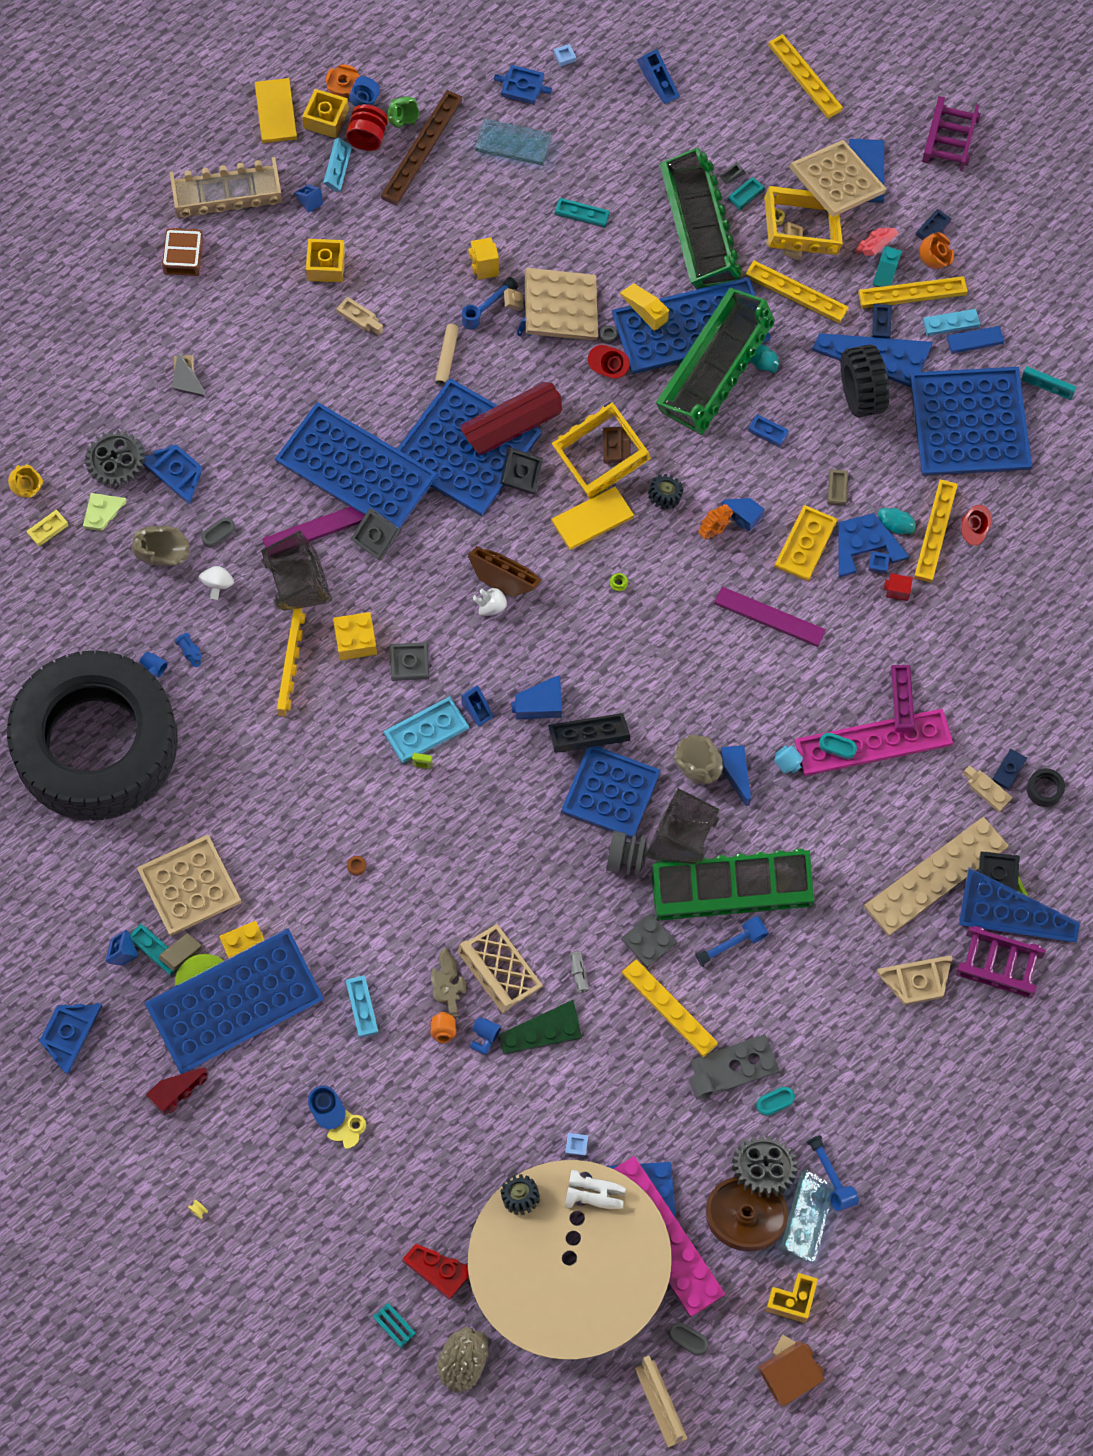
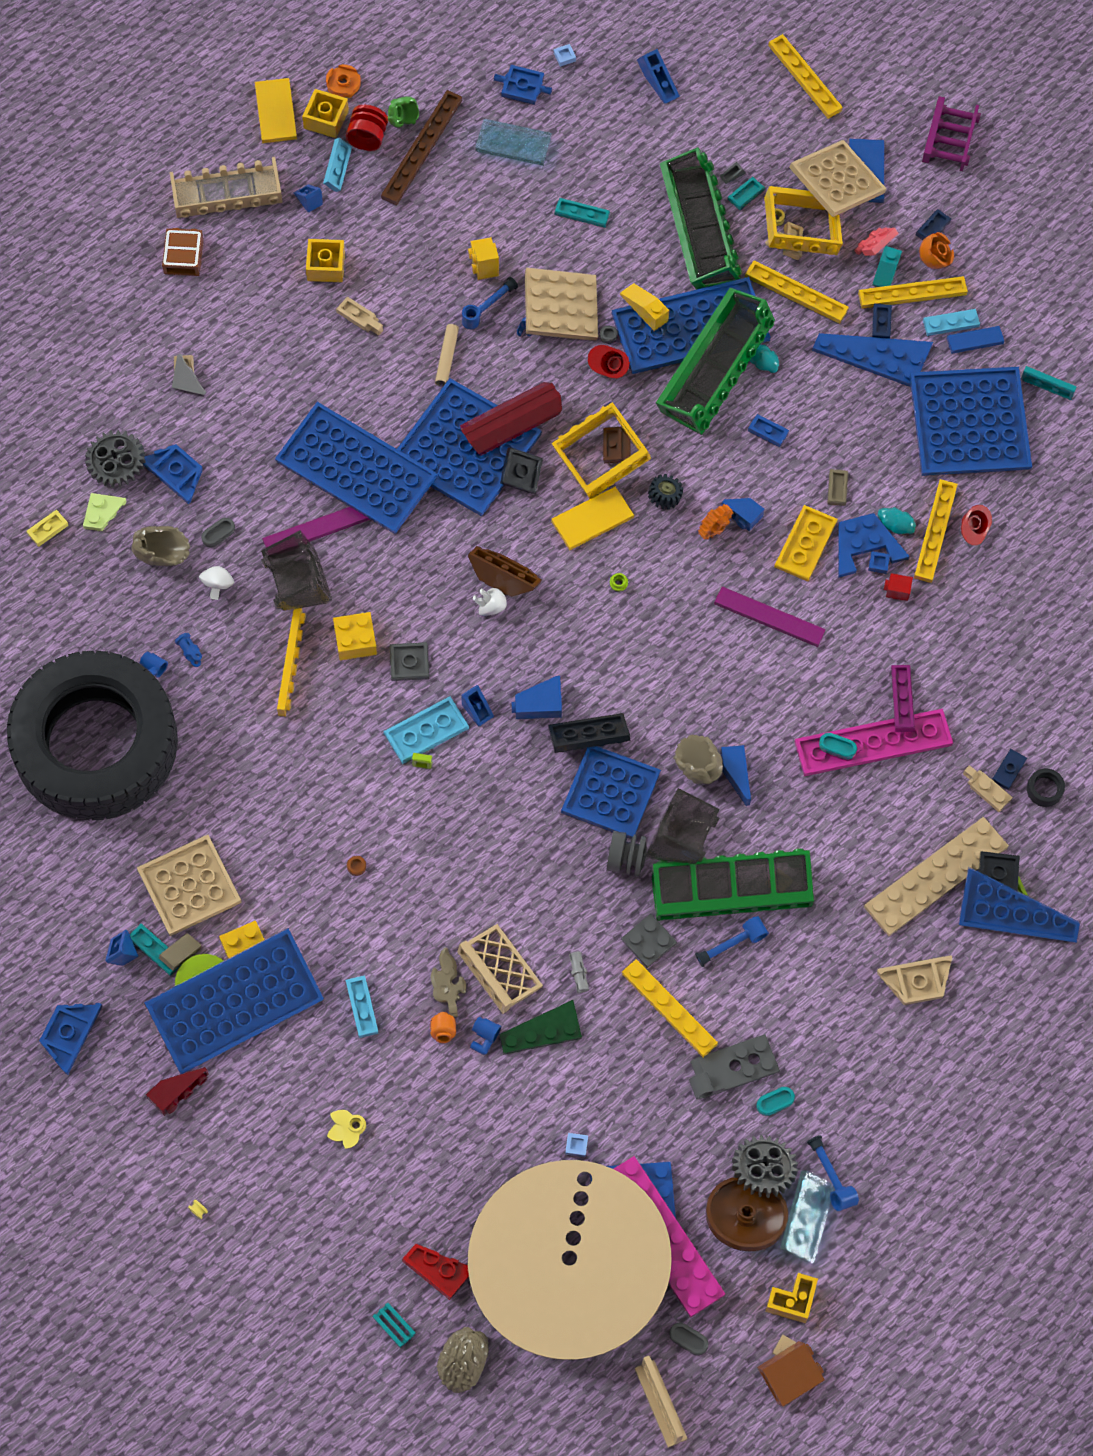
yellow hair [8,464,43,498] -> none
blue cap [308,1085,346,1129] -> none
blue cap [349,76,380,107] -> none
dark grey tile [351,508,401,560] -> none
black wheel [500,1174,540,1215] -> none
tan plate [504,288,524,311] -> none
white piece [565,1170,626,1209] -> none
medium azure head [774,745,803,774] -> none
black tyre [840,344,890,418] -> none
magenta fence [955,926,1046,998] -> none

